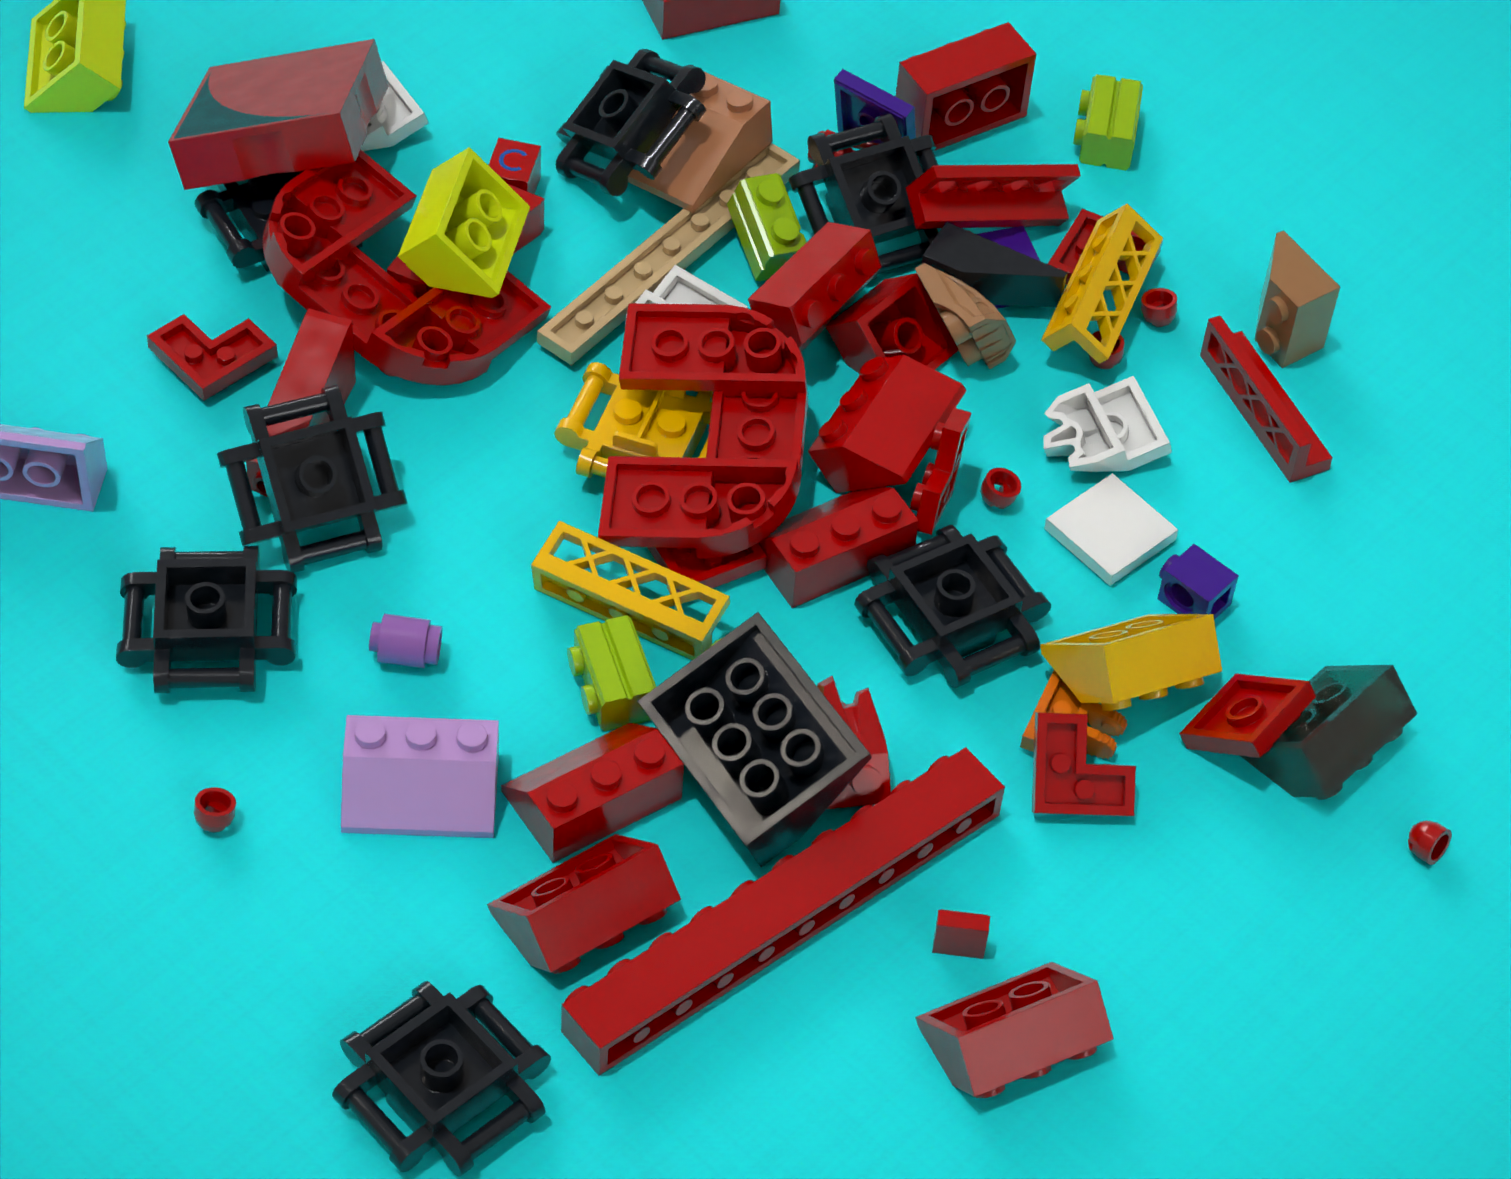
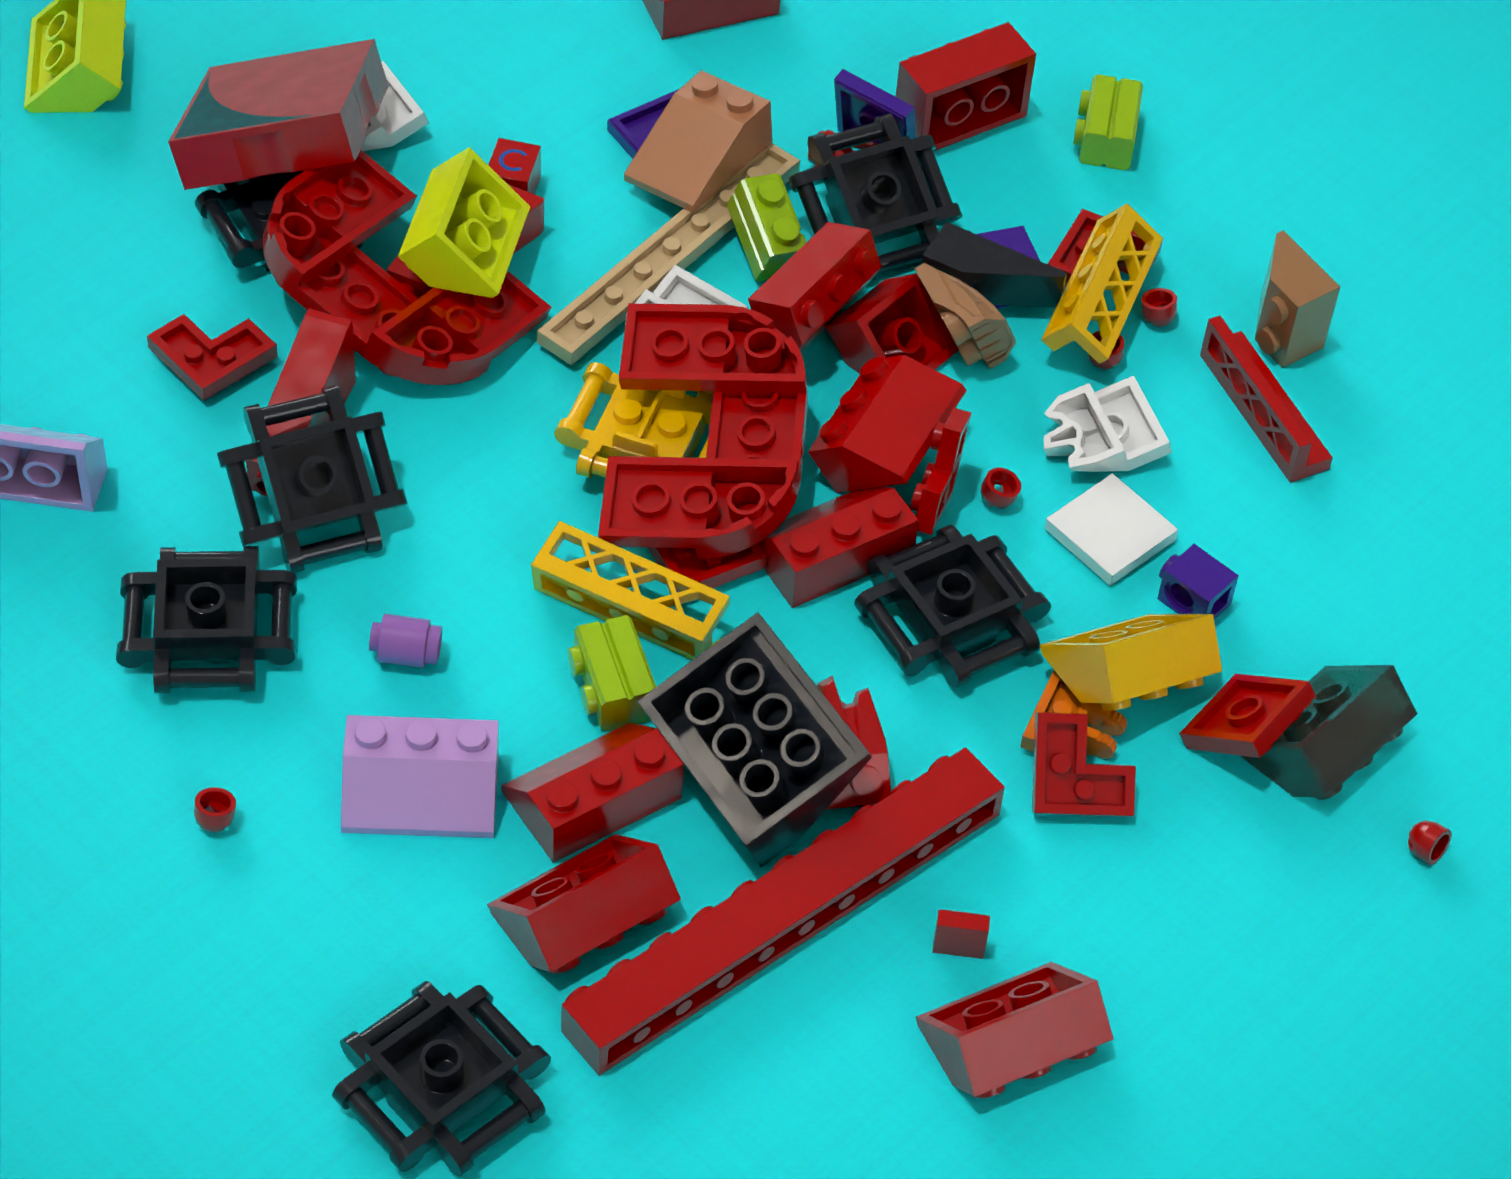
black brick [555,49,707,197] -> none
red fence [906,164,1081,229] -> none

